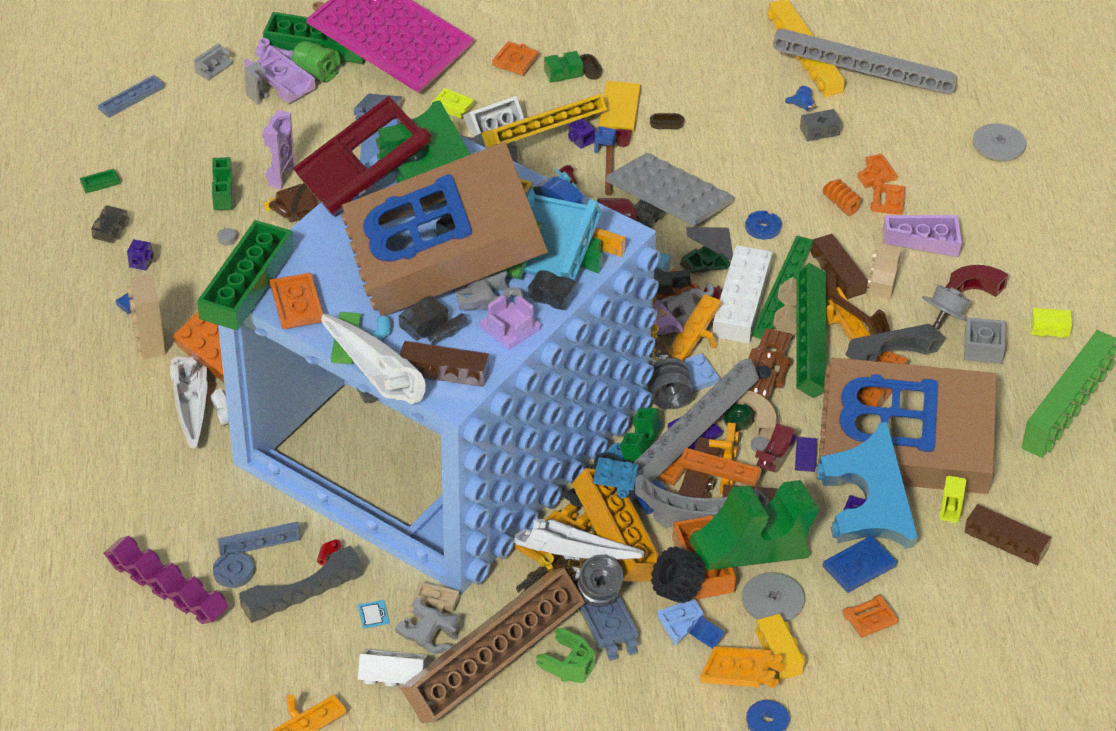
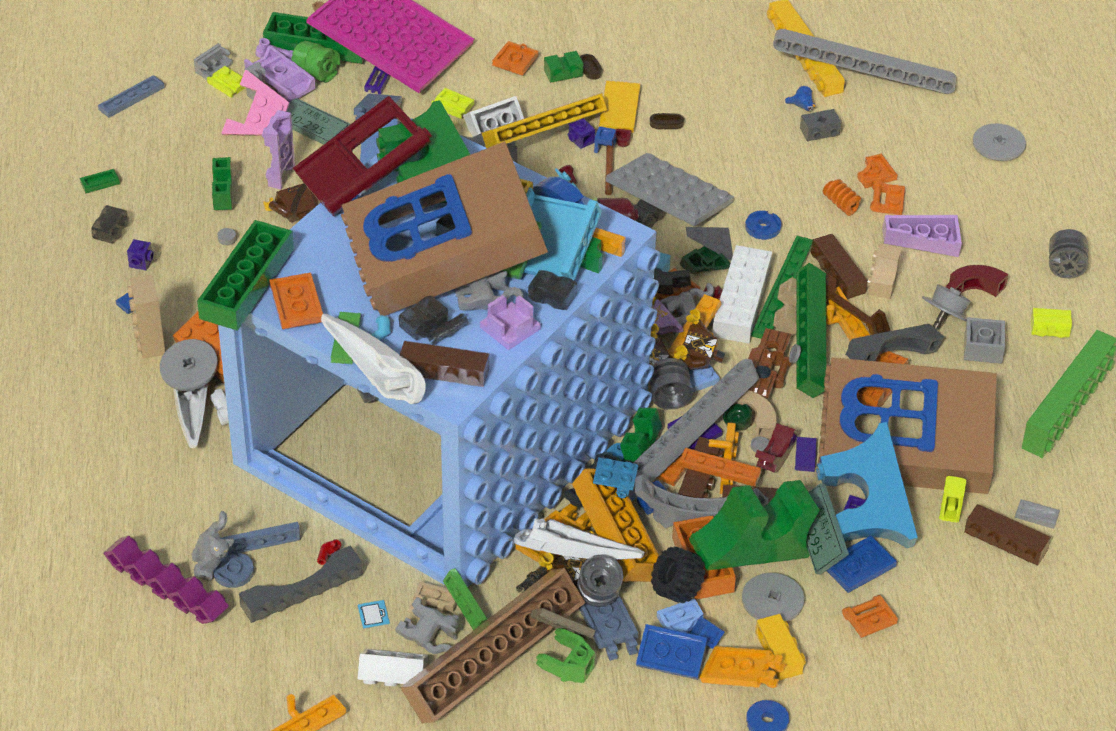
none -> light grey piece [160,339,218,391]
none -> light grey animal [191,511,234,580]
none -> neon yellow plate [207,66,245,98]
none -> bright pink wing [222,70,289,136]
none -> sand green tile [287,98,350,145]
none -> dark purple tile [364,66,390,94]
none -> bright green tile [443,568,487,630]
none -> dark tan tile [530,608,595,639]
none -> blue plate [636,624,708,680]
none -> torso [674,309,725,370]
none -> light grey piece [789,344,801,364]
none -> sand green tile [806,483,849,575]
none -> light grey tile [1015,499,1060,529]
none -> flat silver wheel [1049,229,1088,279]

